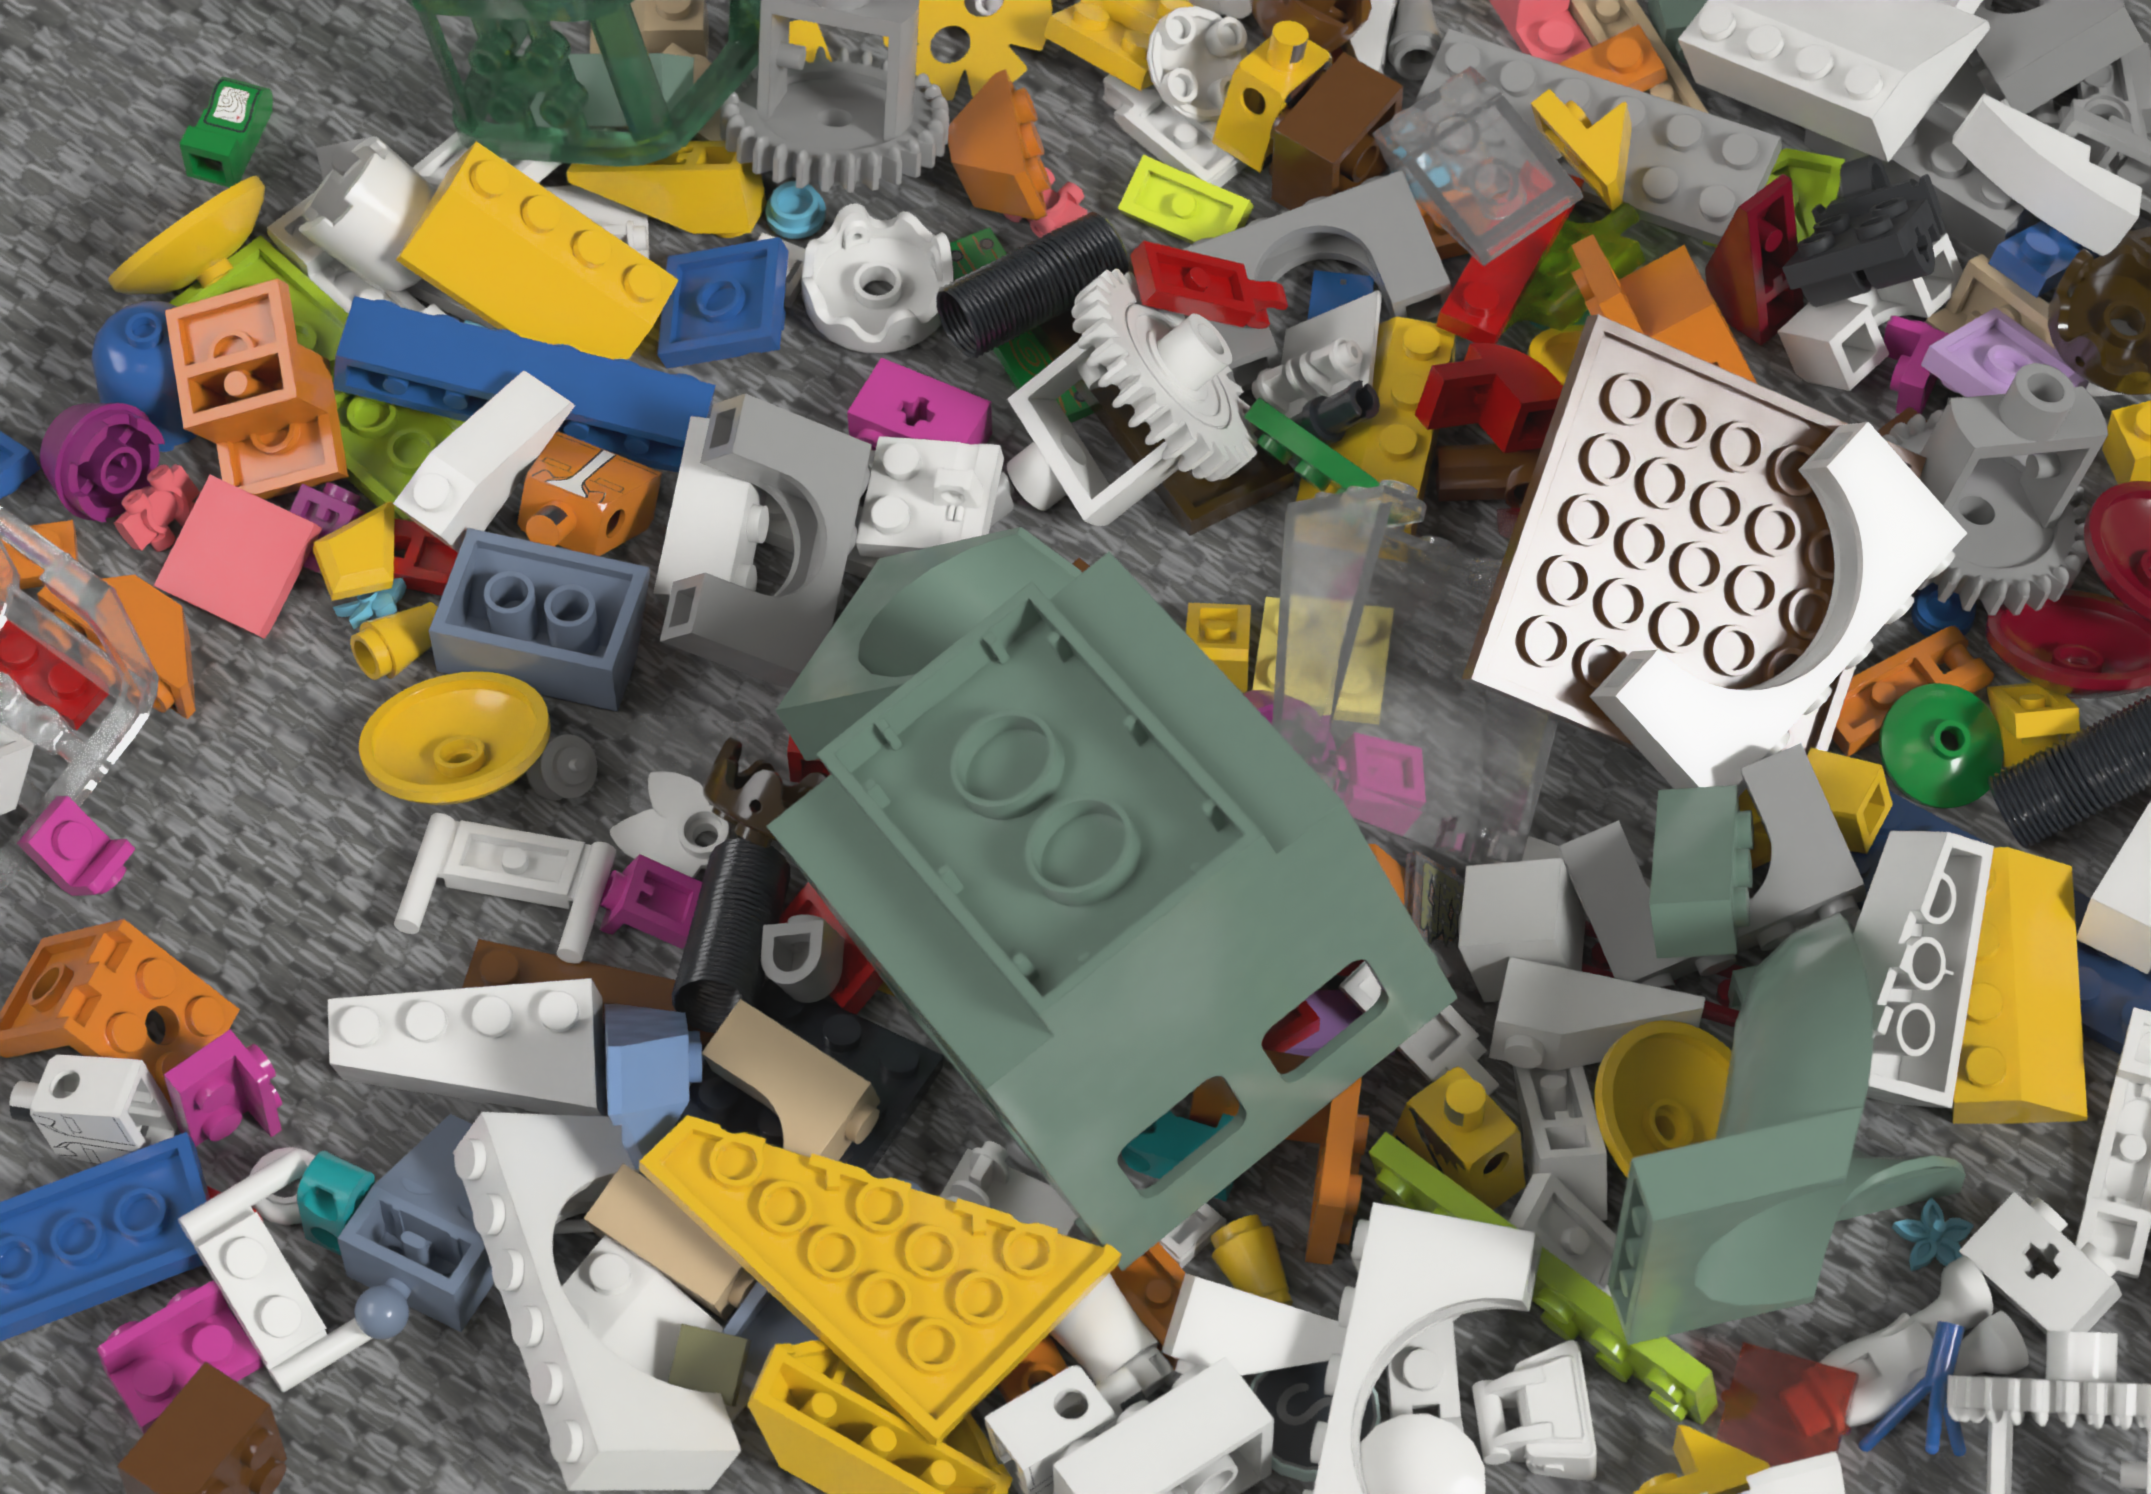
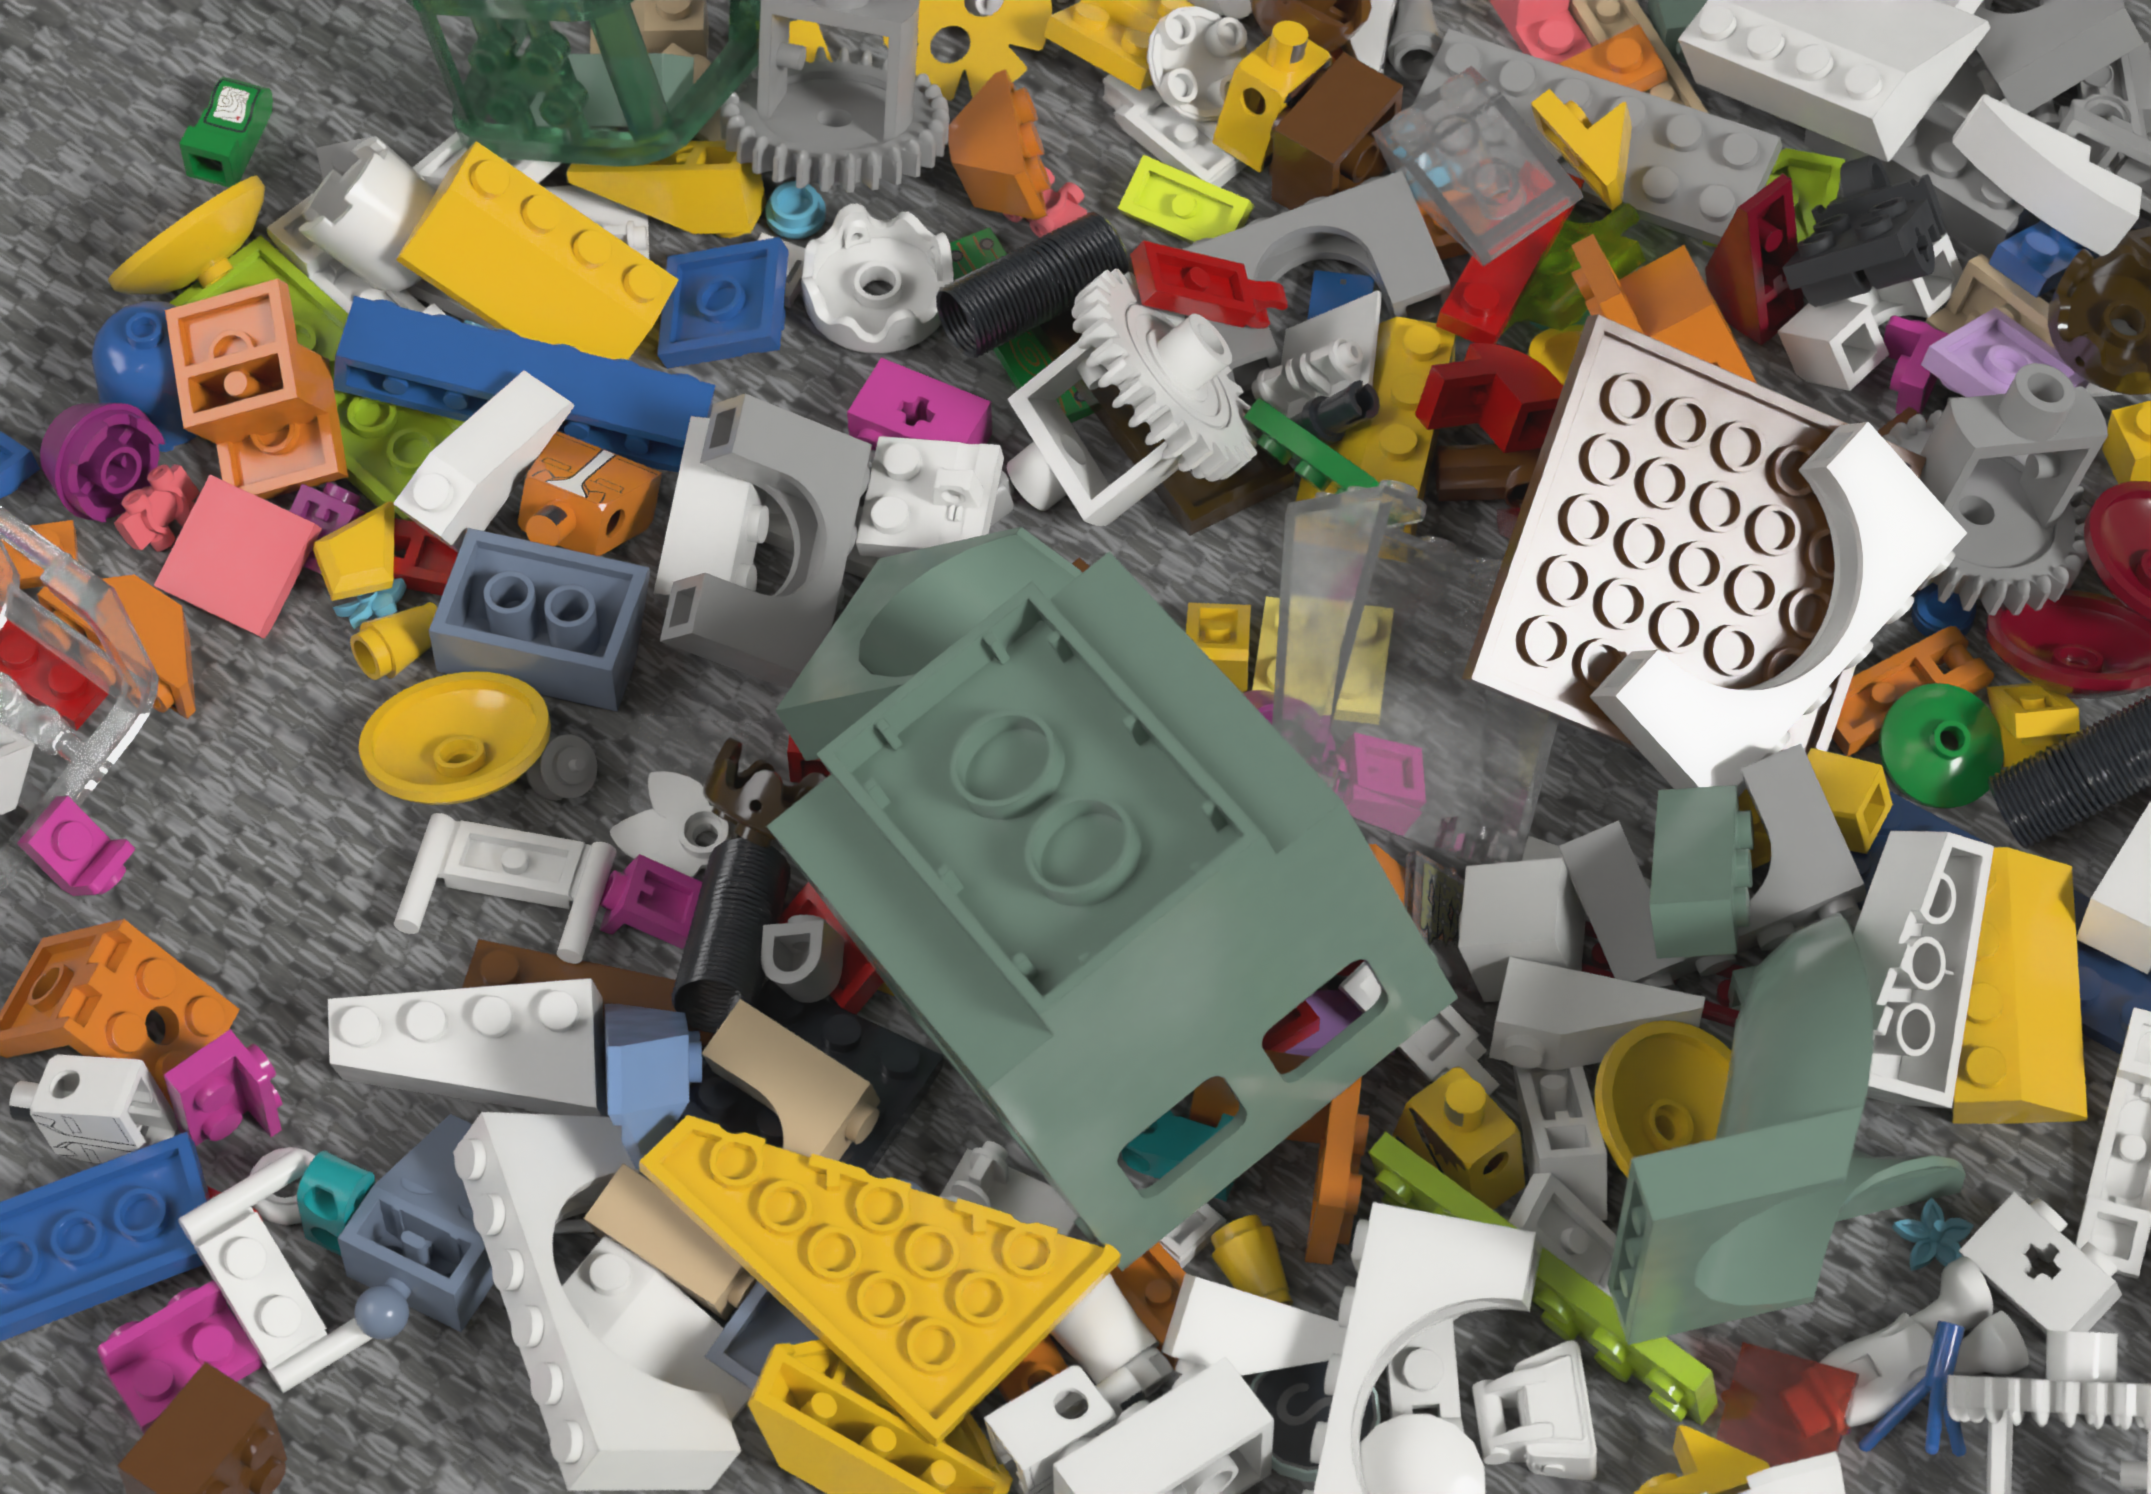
olive tile [668,1324,752,1407] -> none

